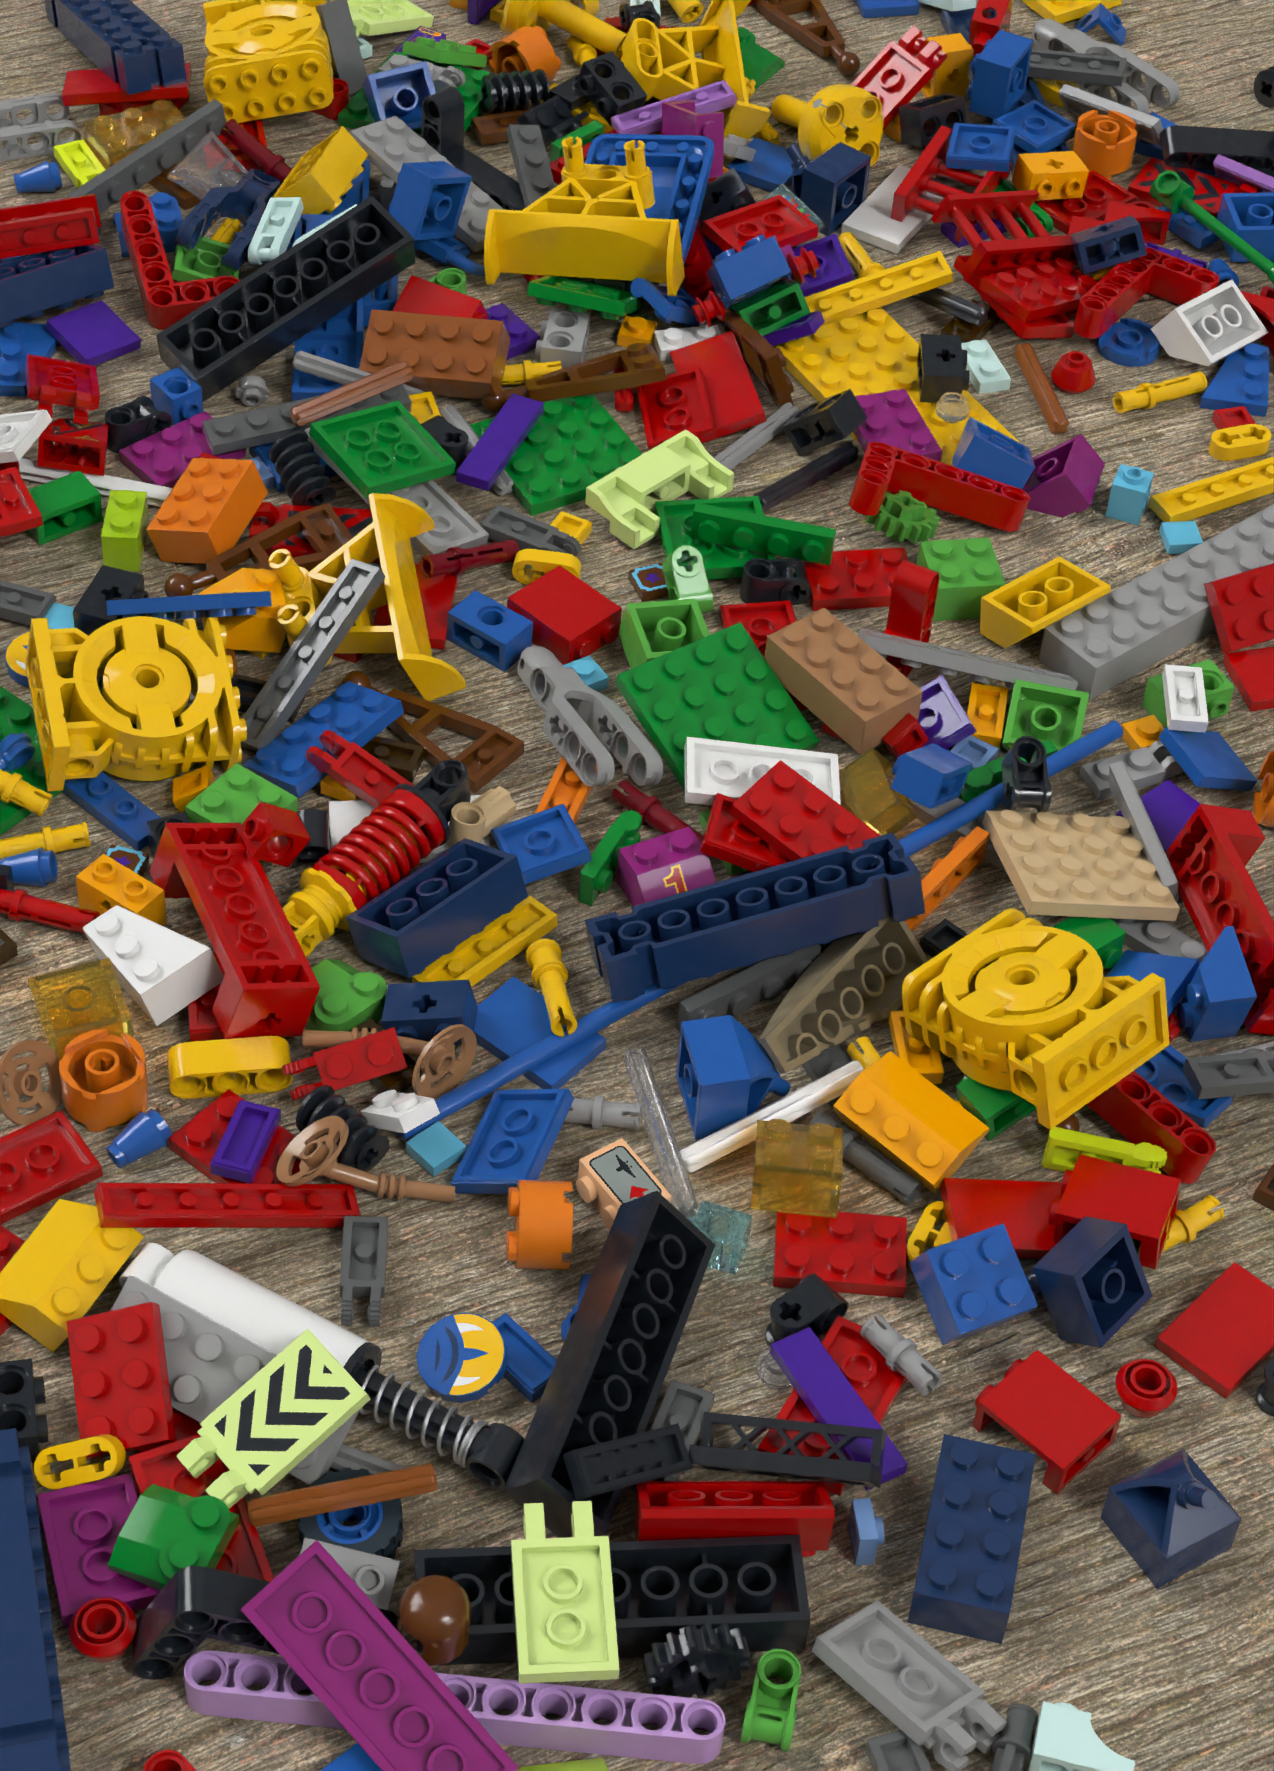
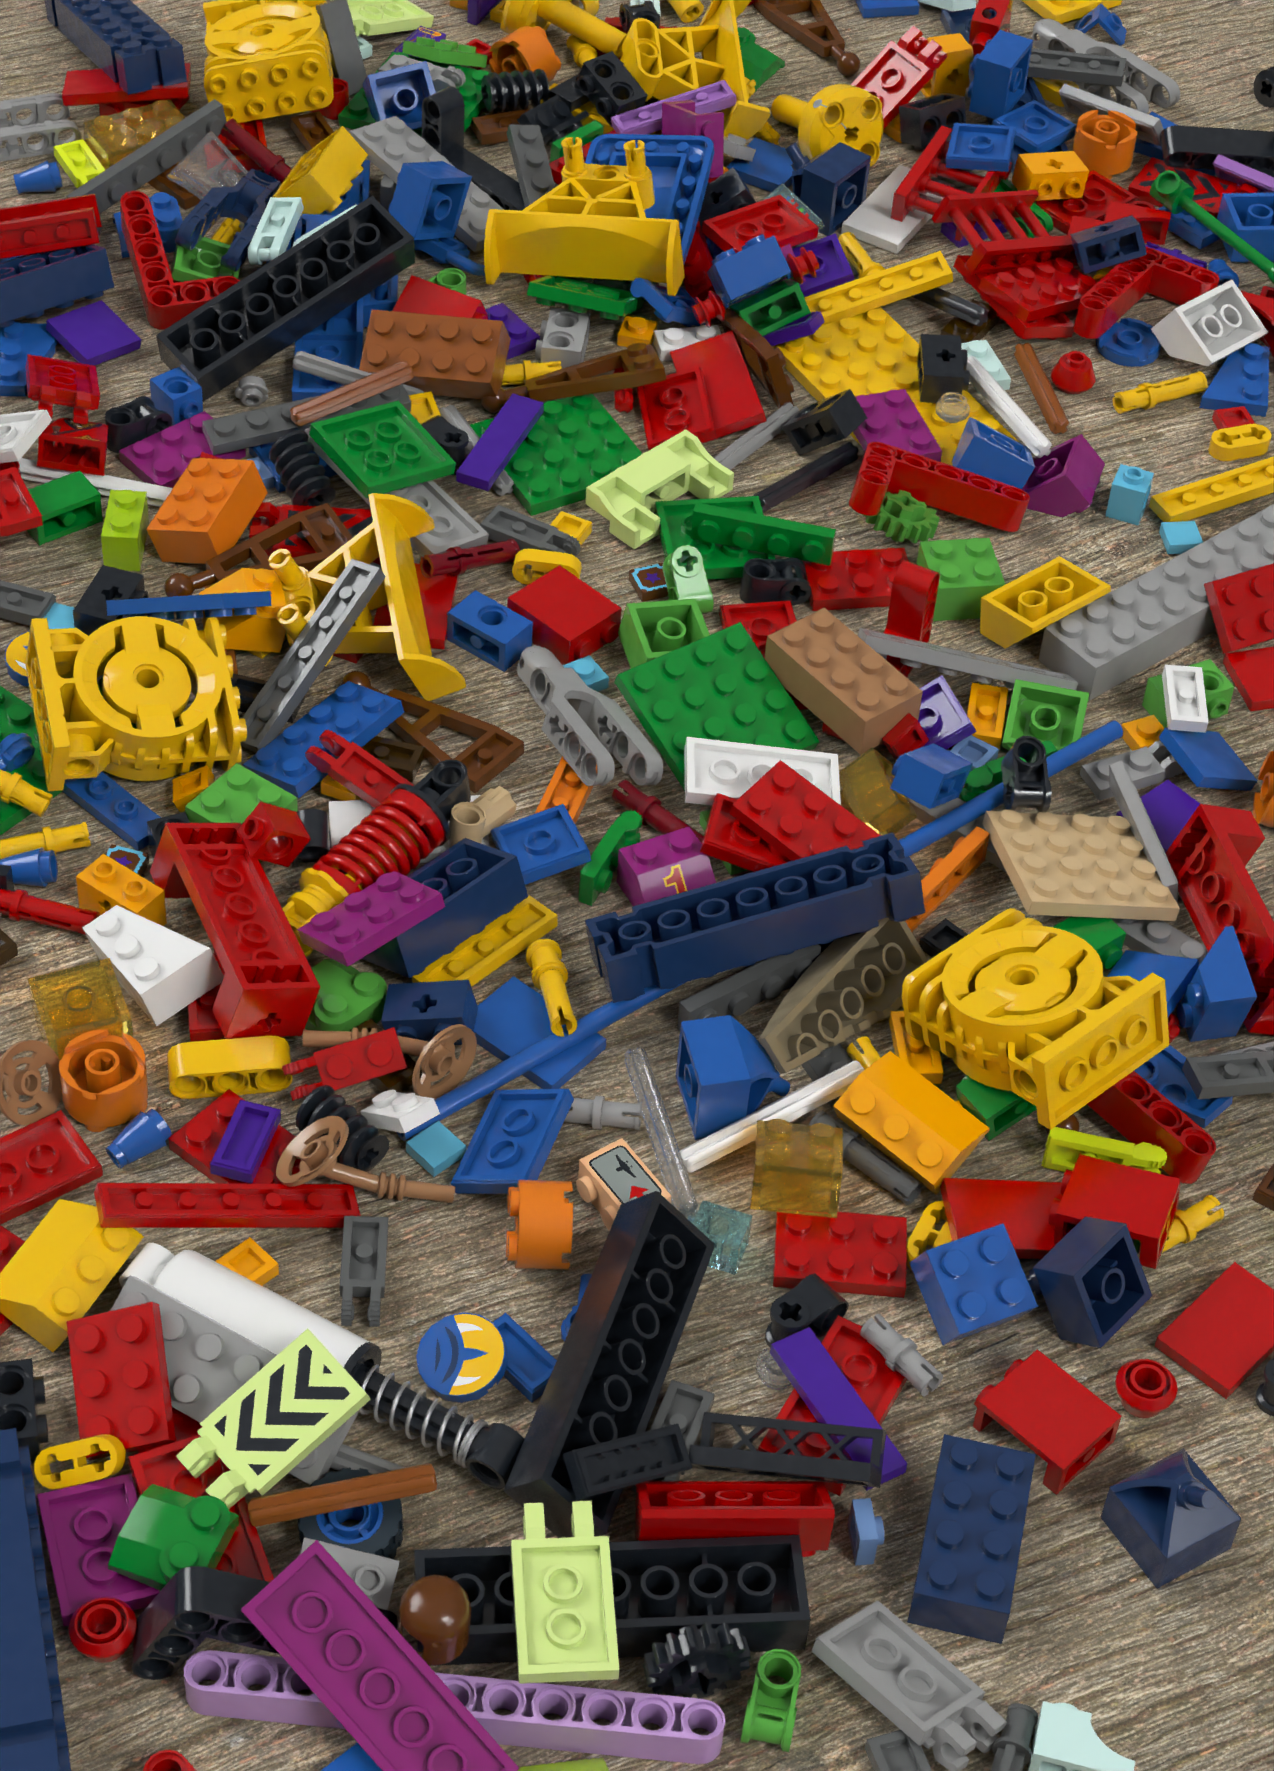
none -> light orange plate [215,1237,279,1286]
none -> reddish brown plate [290,111,334,151]
none -> magenta plate [297,871,445,967]
none -> white axle [966,356,1052,458]

